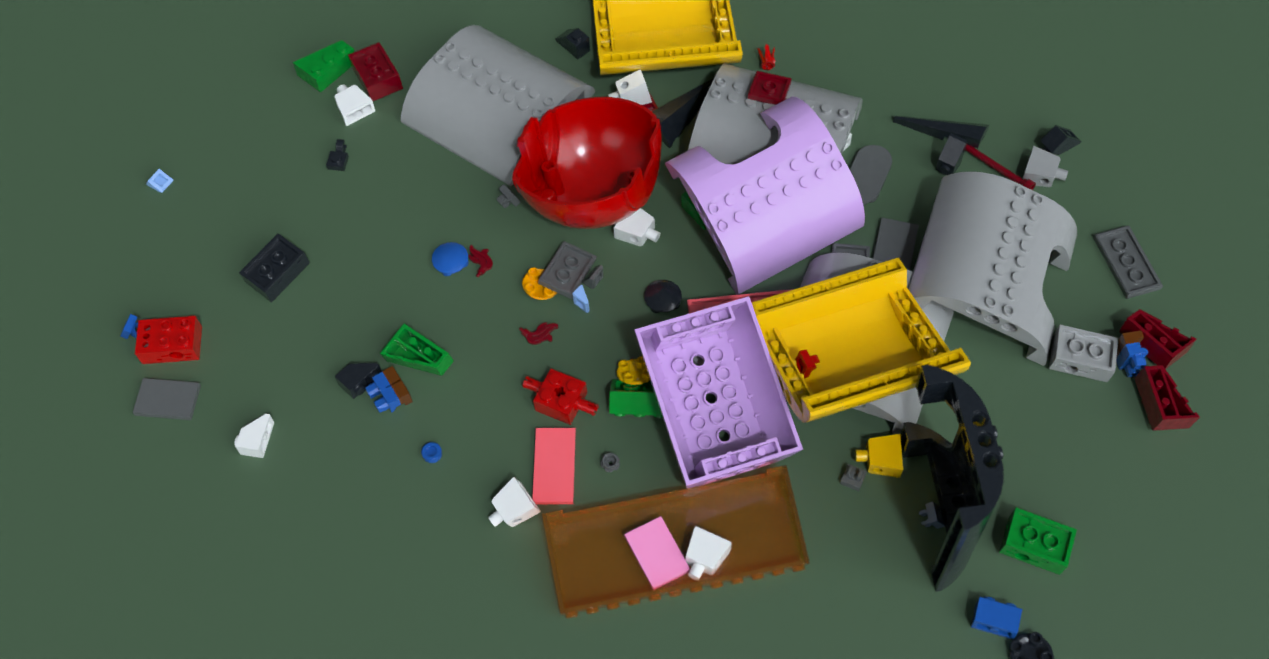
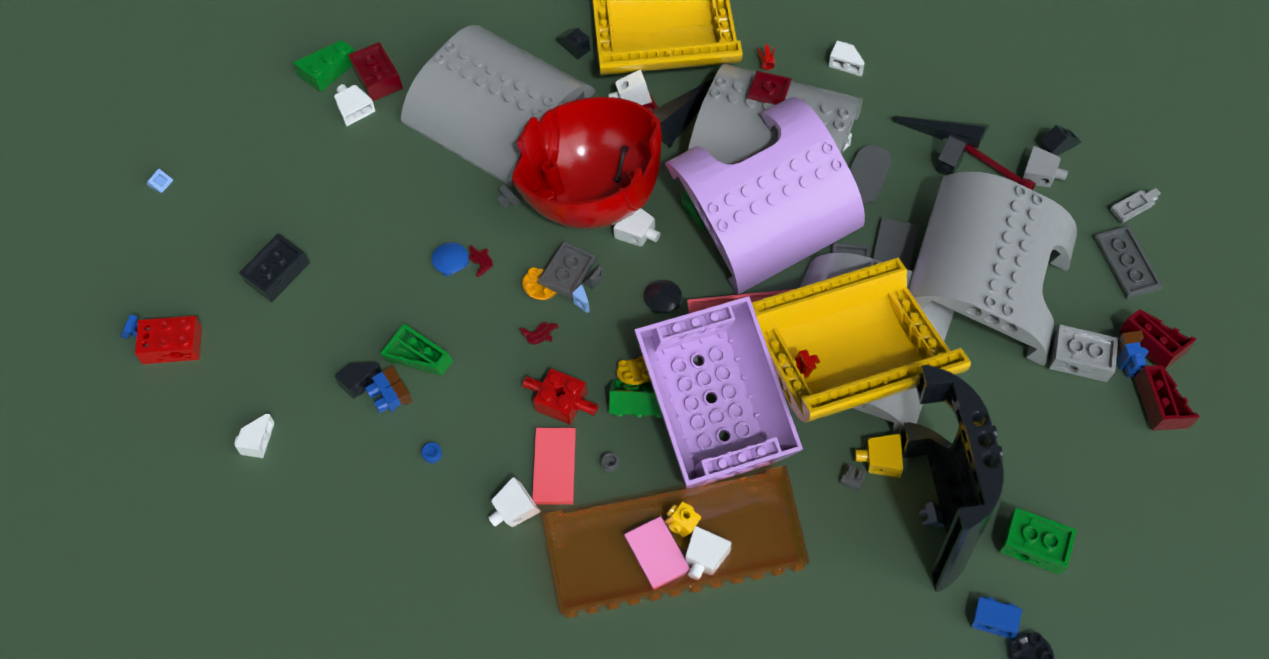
dark grey tile [133,378,201,420] -> none
black plate [326,139,349,171] -> none
none -> black hinge [614,145,629,183]
none -> yellow brick [665,501,702,538]
none -> white slope [829,41,865,77]
none -> light grey hinge [1110,188,1161,223]

